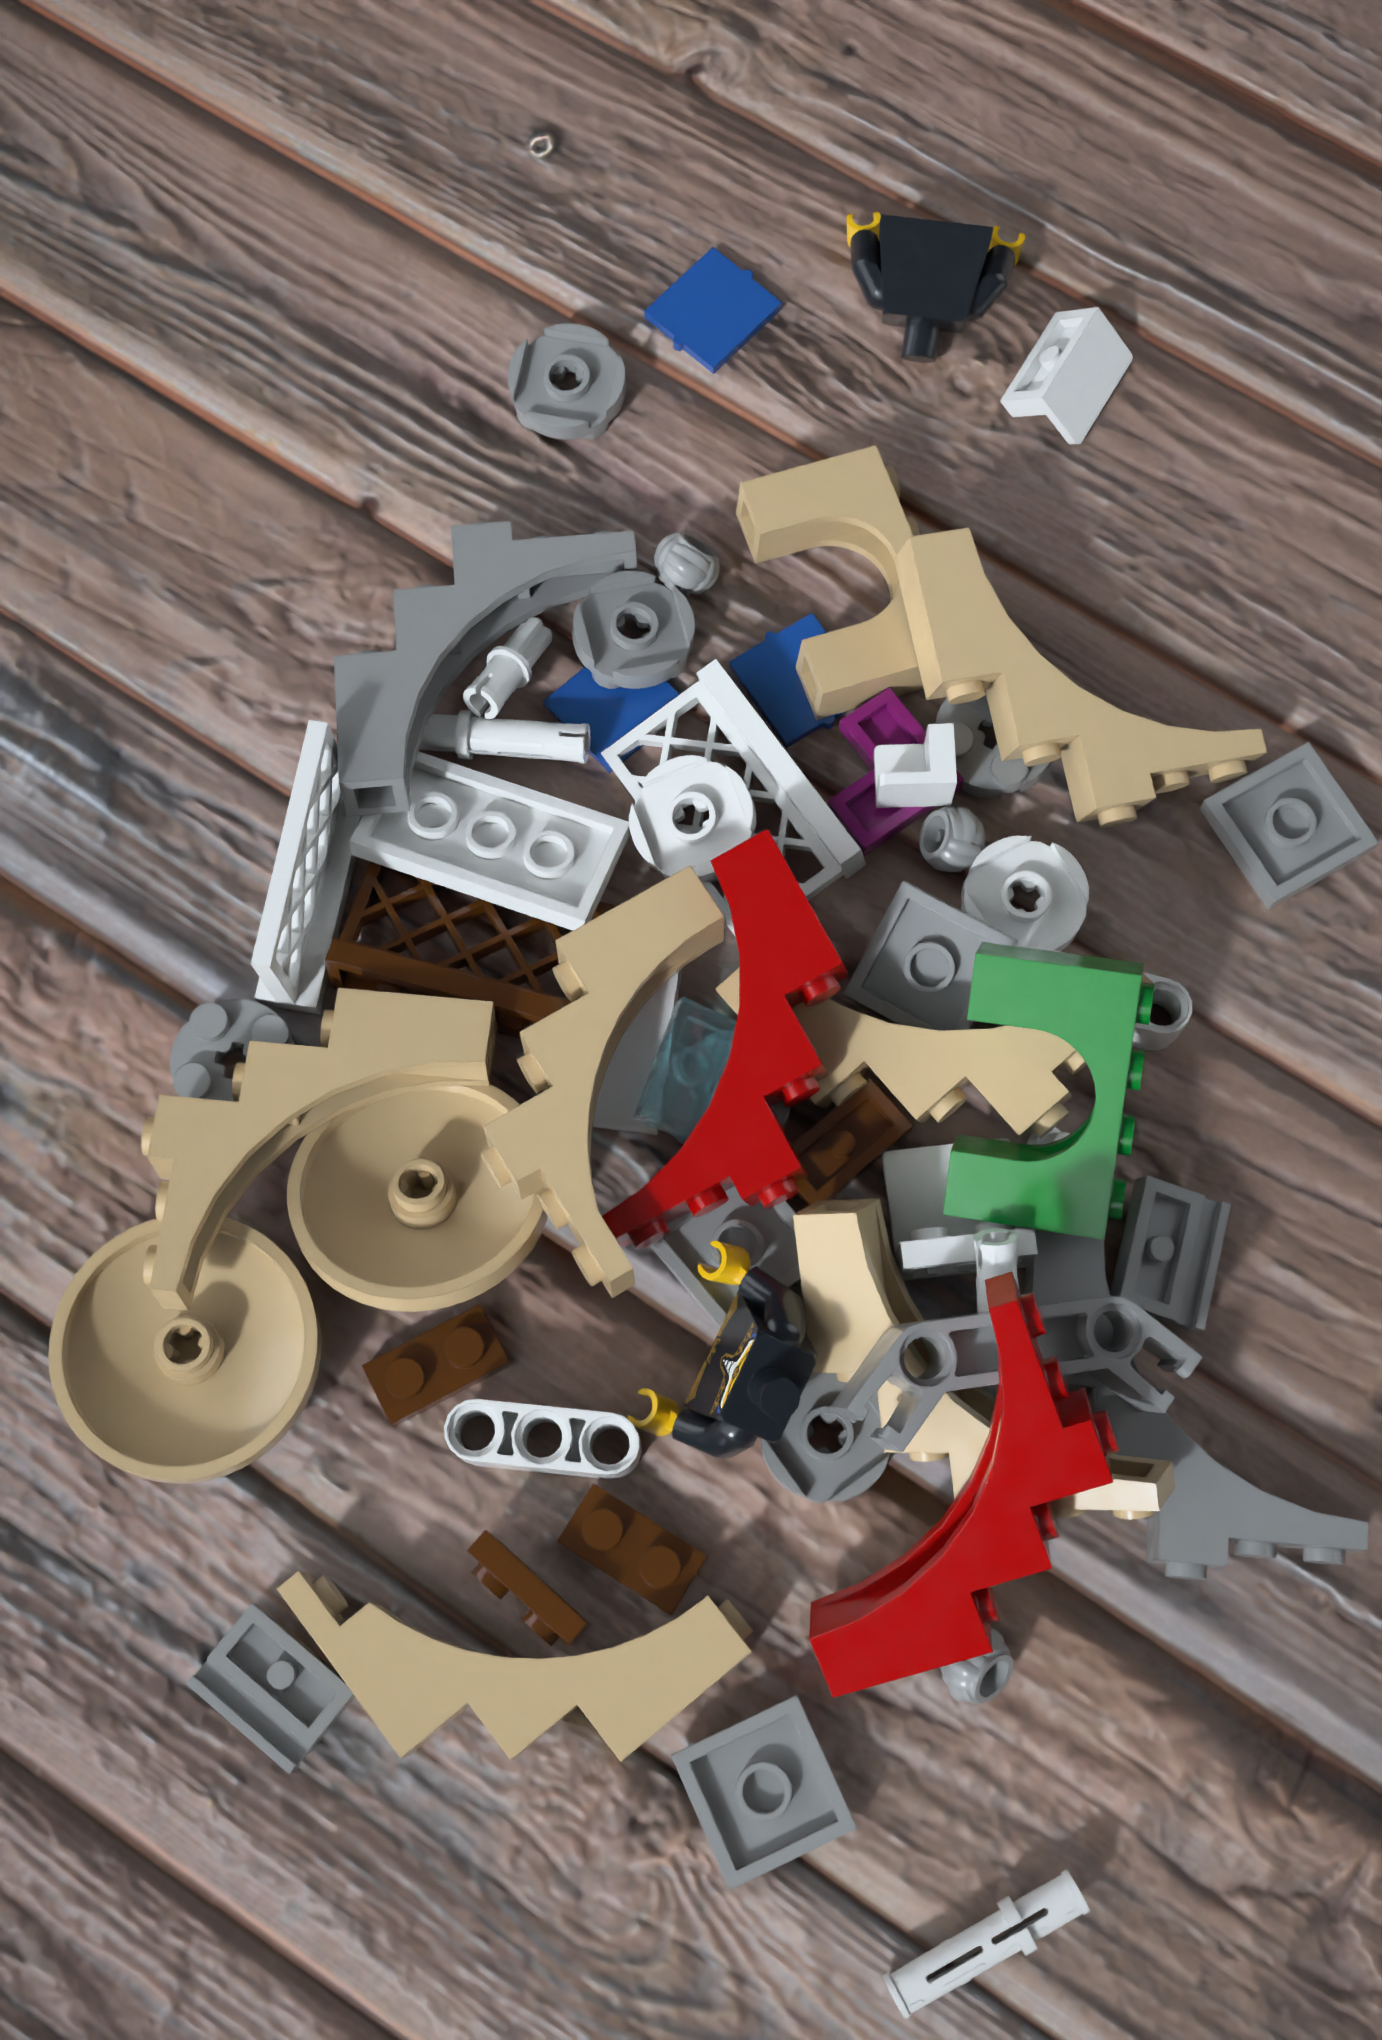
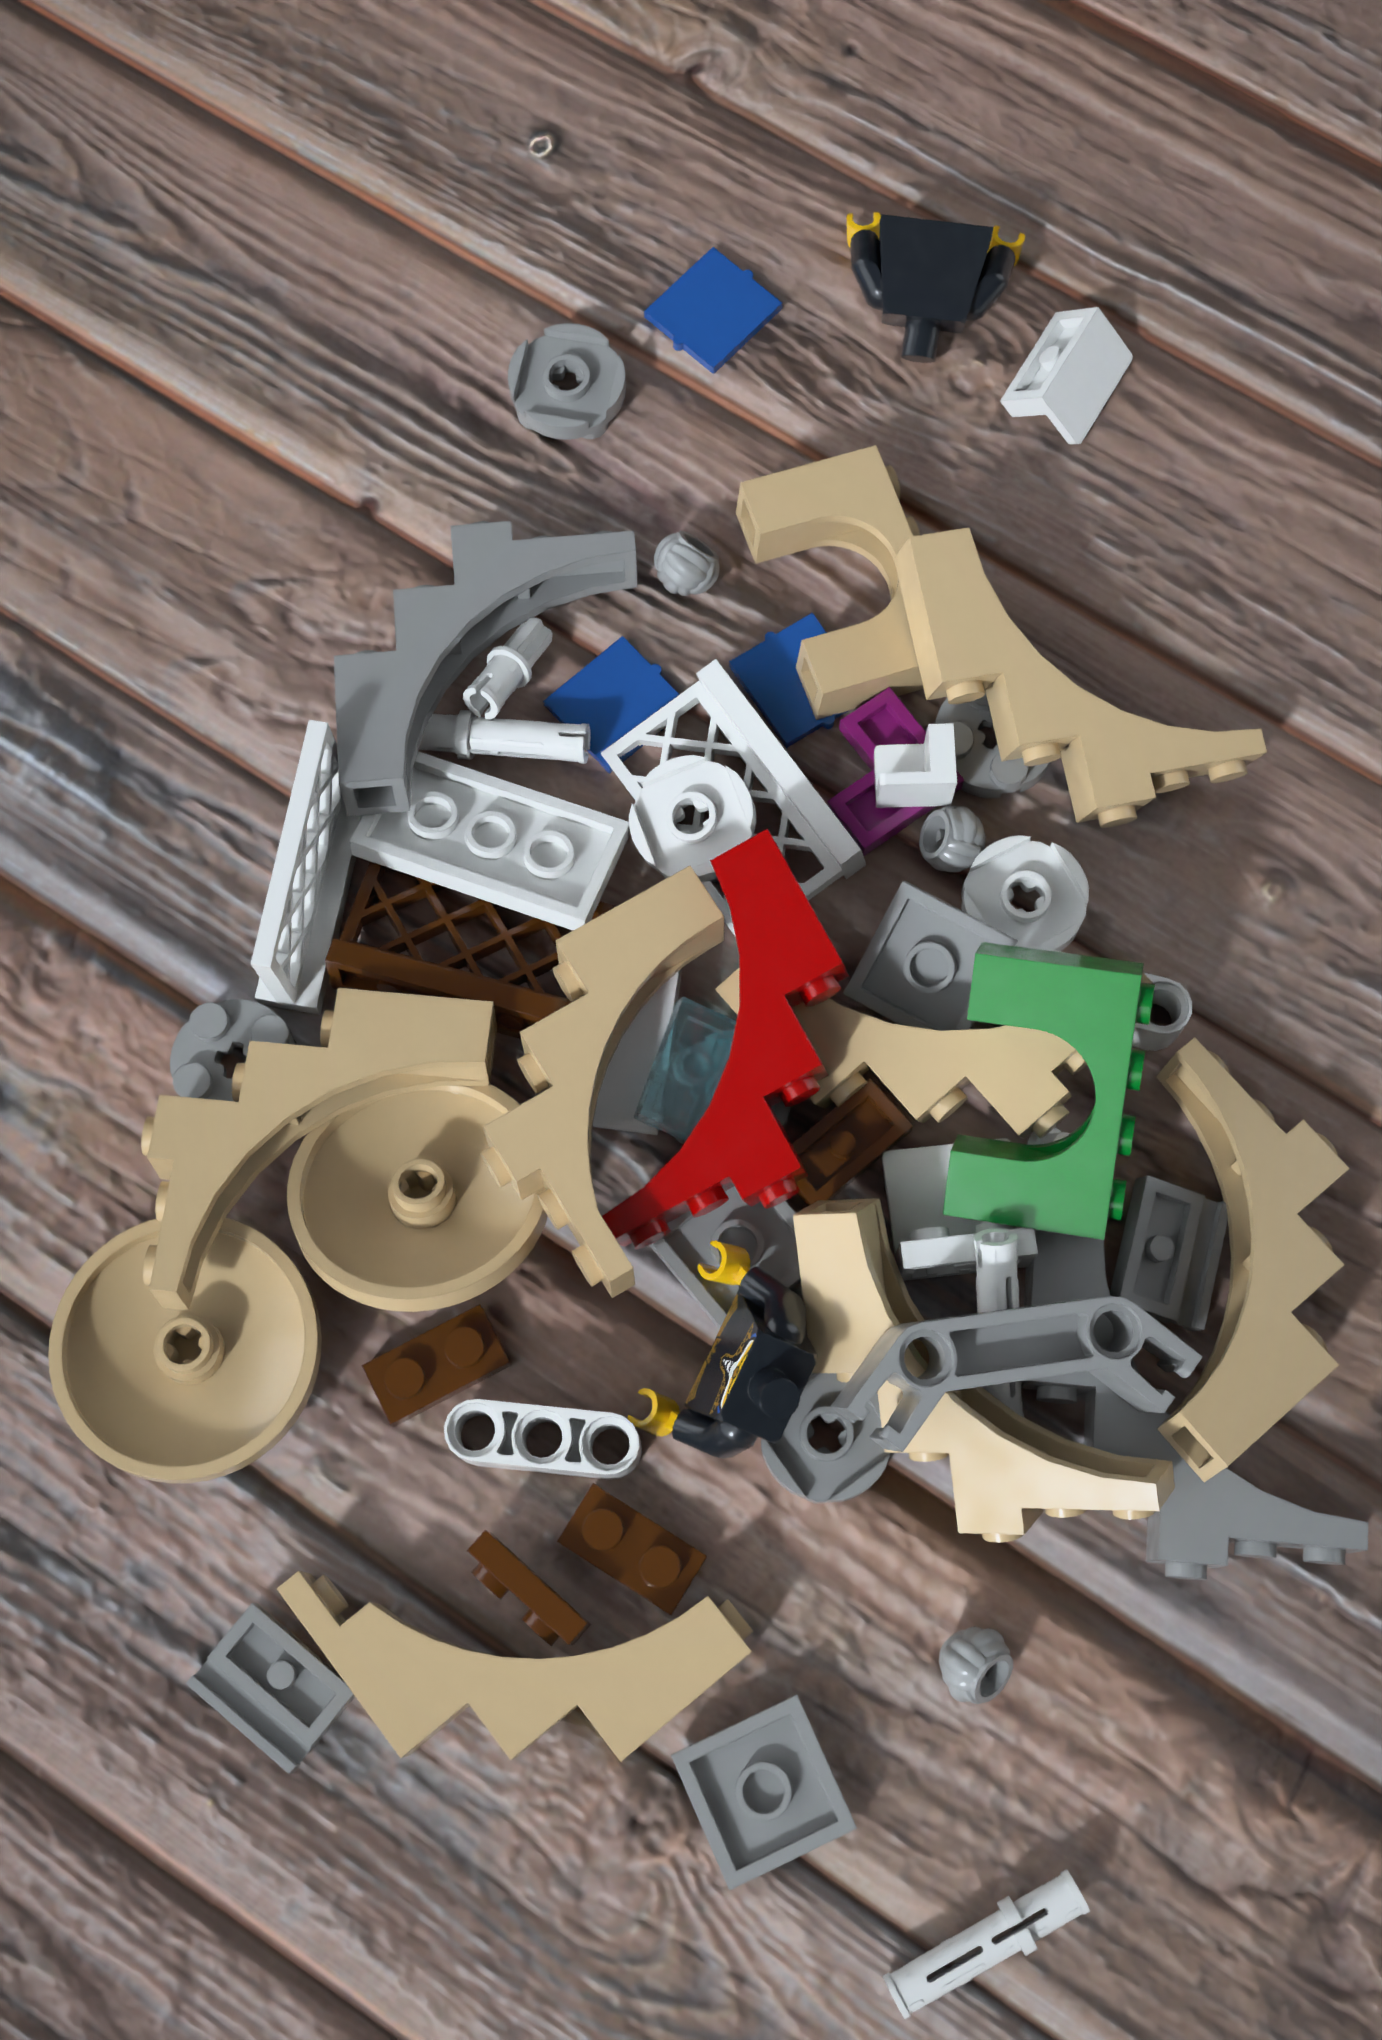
light grey plate [572,571,695,689] -> none
red arch [809,1271,1120,1698] -> none
light grey plate [1199,742,1379,910] -> none
none -> tan arch [1156,1037,1350,1482]

